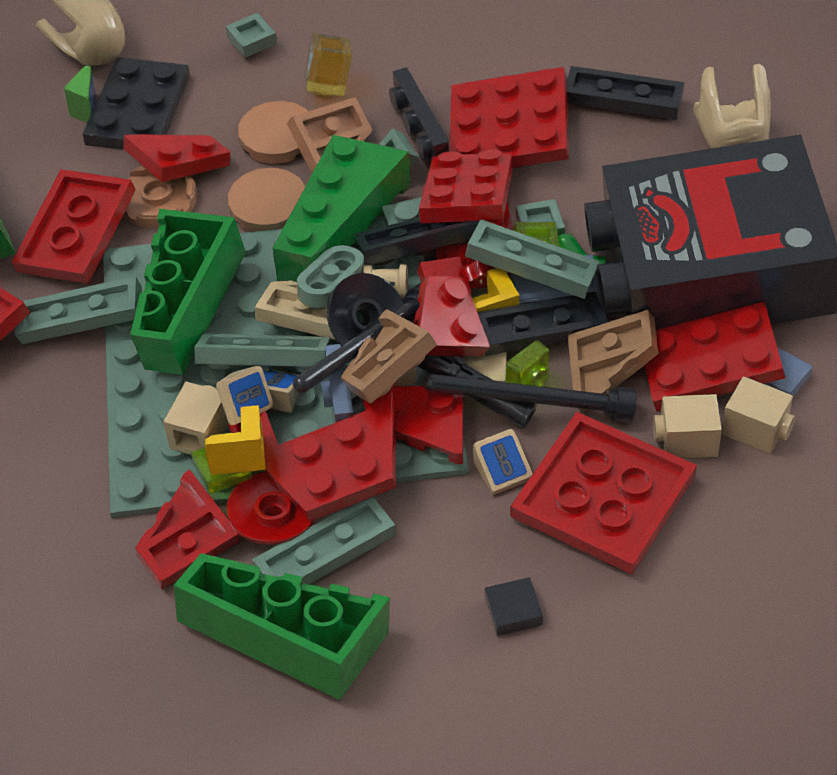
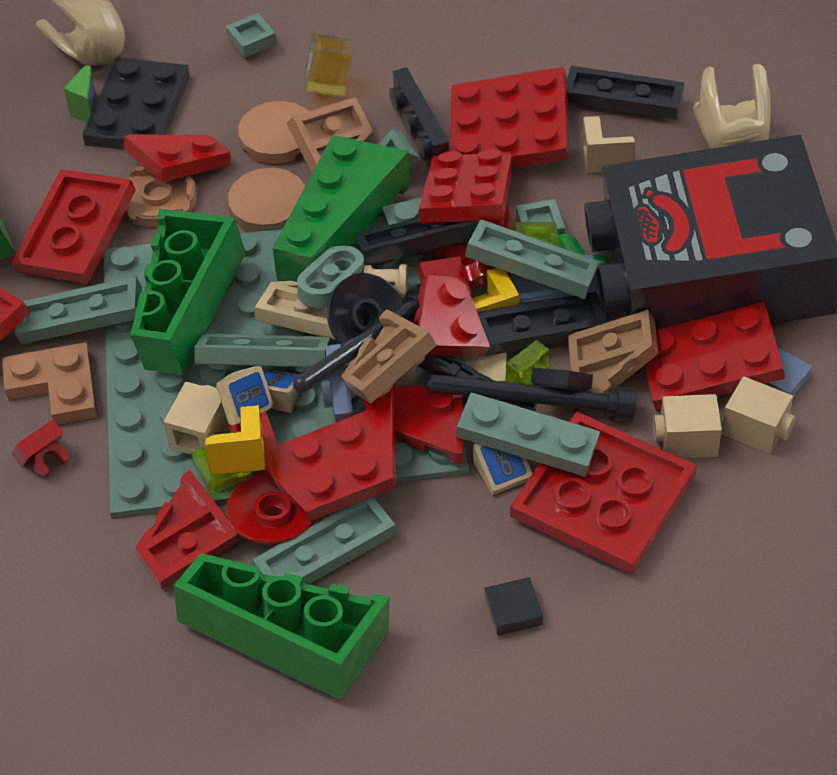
none -> nougat plate [2,342,98,425]
none -> red tile [11,419,69,478]
none -> sand green plate [456,392,600,477]
none -> black tile [531,368,593,391]
none -> tan panel [582,116,635,173]

